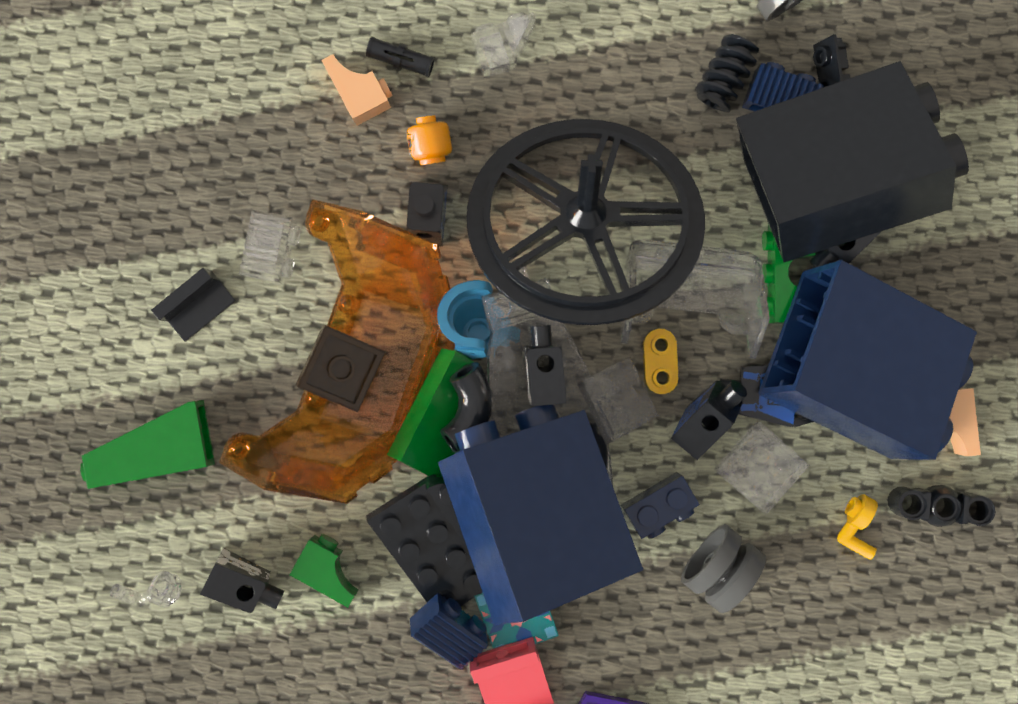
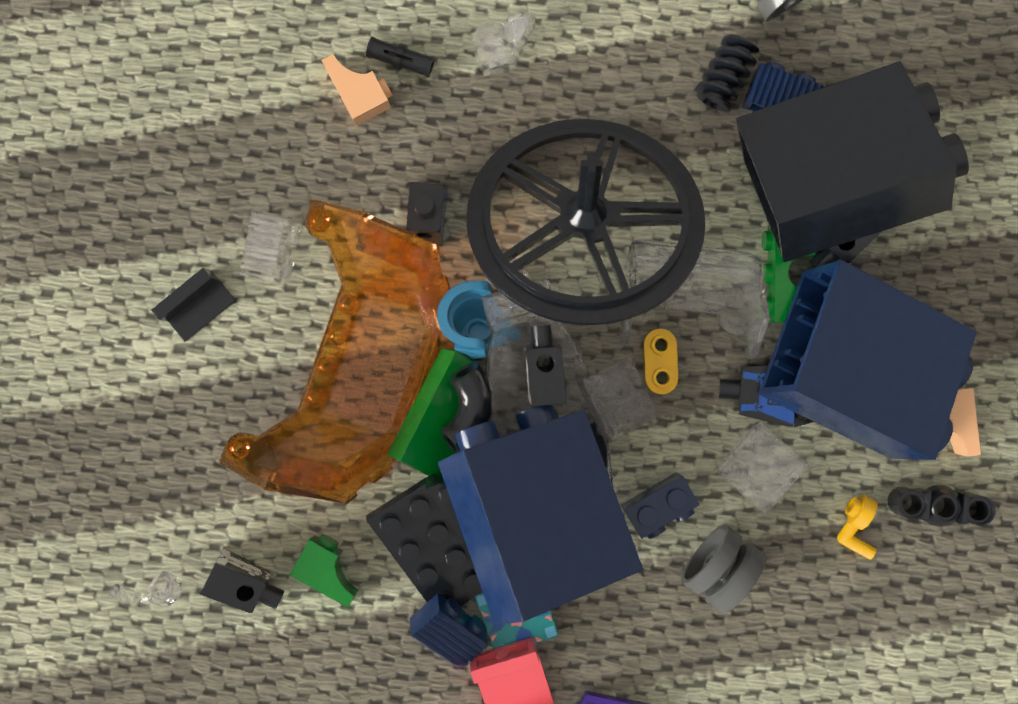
green slope [80,400,215,489] -> none
dark brown tile [295,324,385,412] -> none
light orange head [406,115,452,165] -> none
black torso [671,380,747,460] -> none
black hinge [813,34,850,88] -> none

